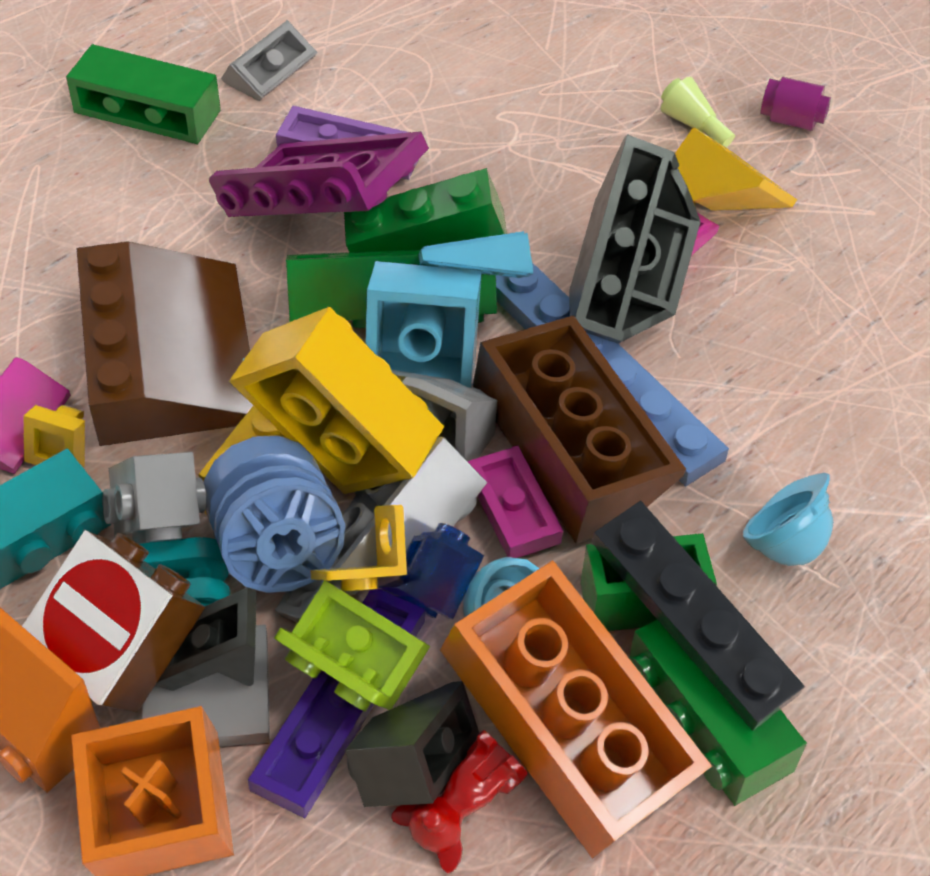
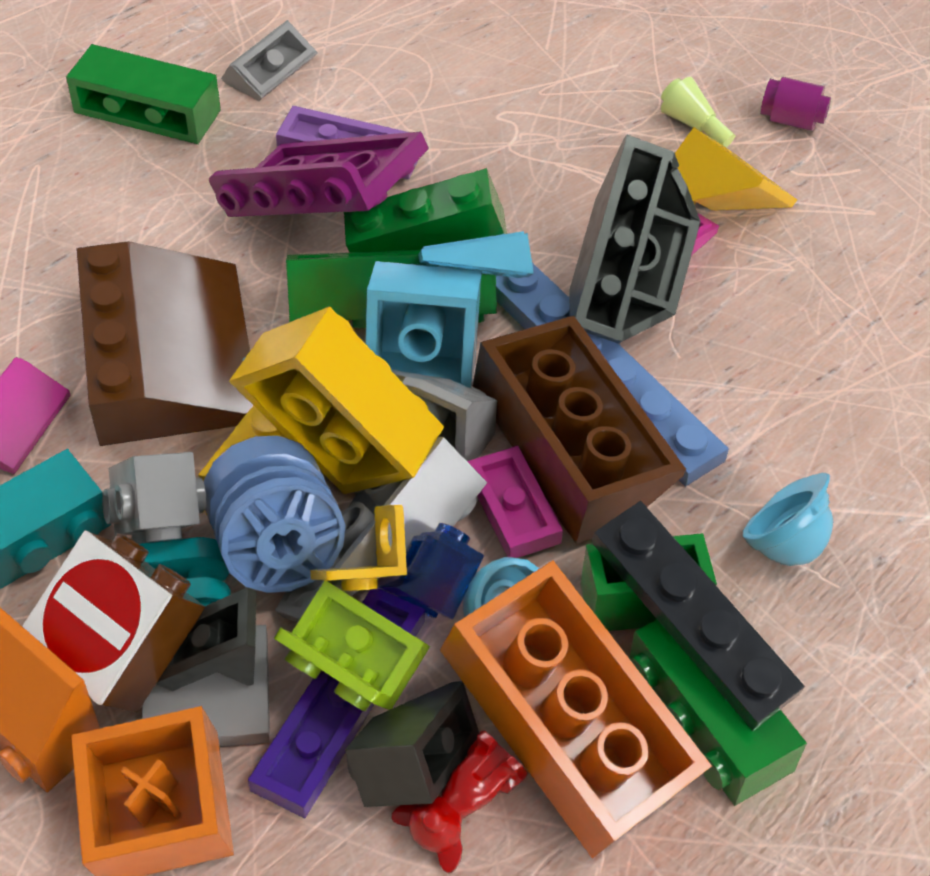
yellow tile [23,405,85,467] -> none

